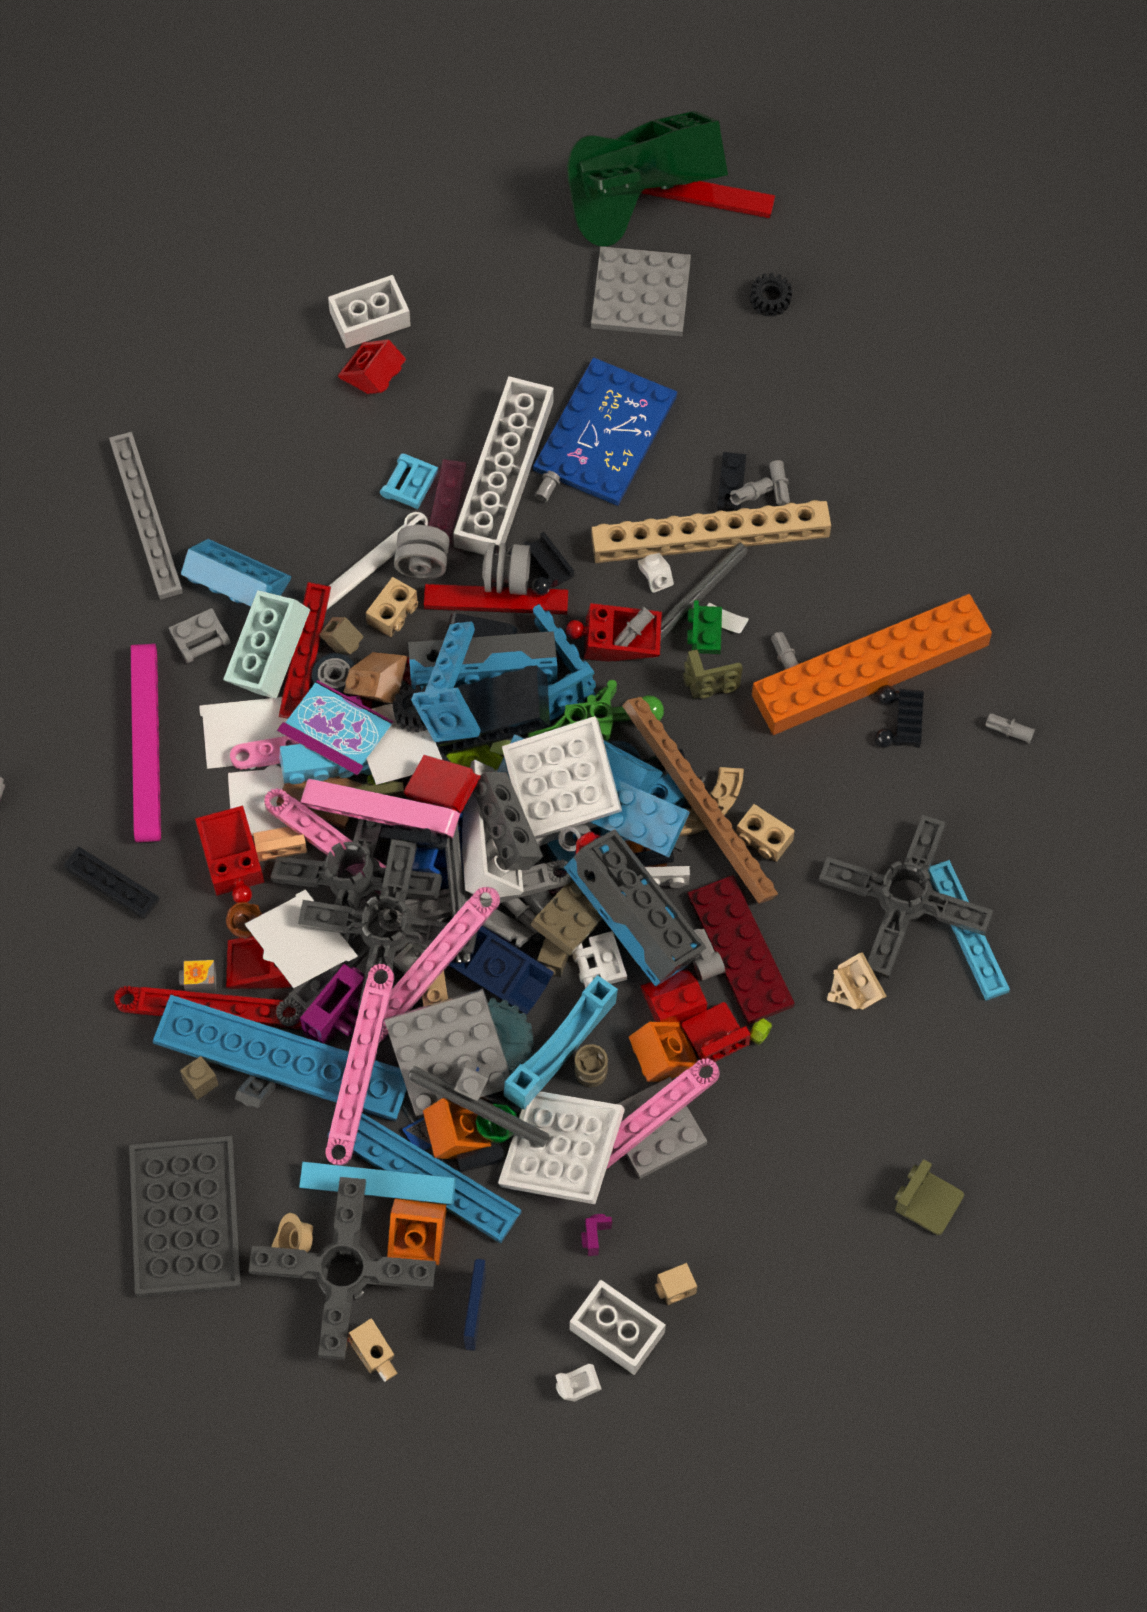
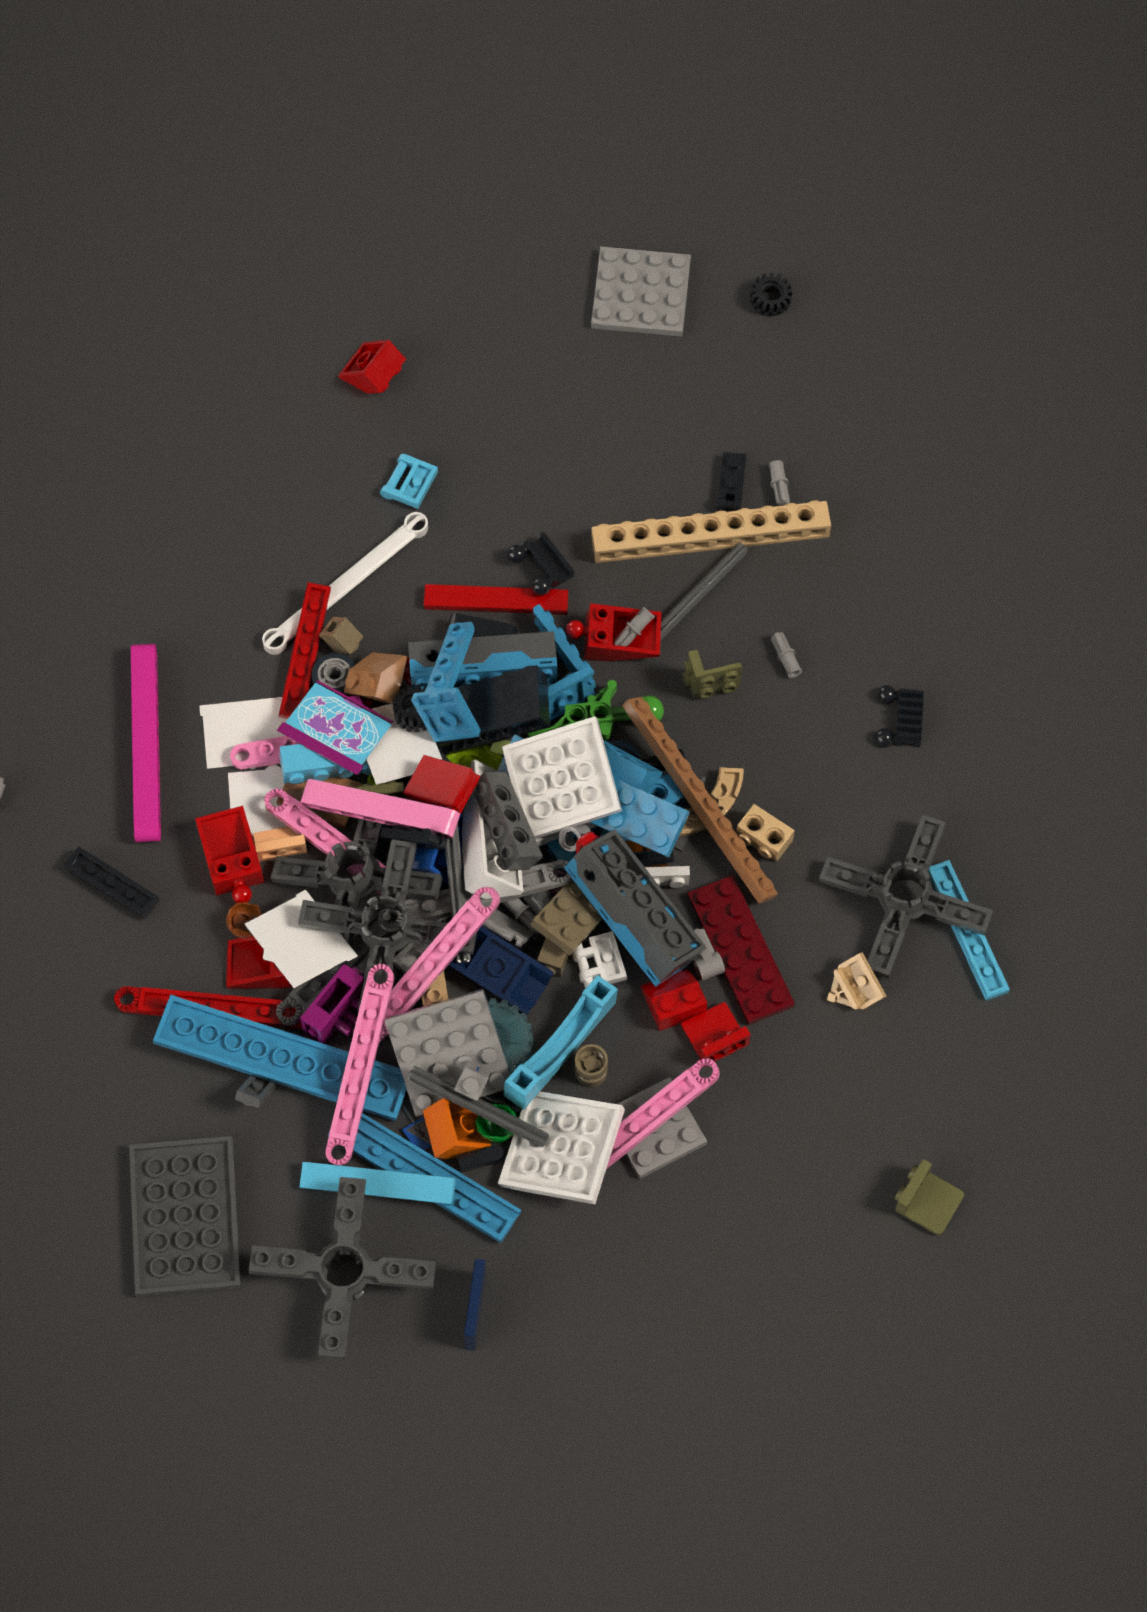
light grey plate [109,432,183,600] -> none
light grey plate [169,608,231,664] -> none
brick [179,960,216,993] -> none
dark tan brick [180,1056,219,1100] -> none
dark azure slope [181,539,292,608] -> none
light aqua slope [223,590,310,699] -> none
tan piece [271,1213,313,1253] -> none
white brick [328,275,411,348] -> none
tan torso [348,1318,398,1382] -> none
tan brick [366,577,418,637] -> none
orange slope [387,1198,446,1265] -> none
light grey wheel [394,525,449,580] -> none
clear pink plate [429,459,466,549] -> none
white brick [454,376,553,555] -> none
light grey wheel [482,542,530,595] -> none
blue plate [533,357,677,506] -> none
light grey pin [534,471,560,502] -> none
white bracket [555,1364,602,1402] -> none
dark green brick [567,111,728,247] -> none
white brick [570,1280,665,1375] -> none
magenta bracket [581,1214,612,1256] -> none
orange slope [629,1022,698,1082] -> none
white bracket [638,553,674,593] -> none
red tile [641,181,775,218] -> none
tan brick [655,1263,697,1305] -> none
green bracket [687,600,722,654] -> none
white sticker [707,603,749,633] -> none
light grey pin [730,477,773,505] -> none
lime tile [750,1018,772,1045] -> none
orange brick [752,594,992,735] -> none
light grey axle [986,714,1035,744] -> none

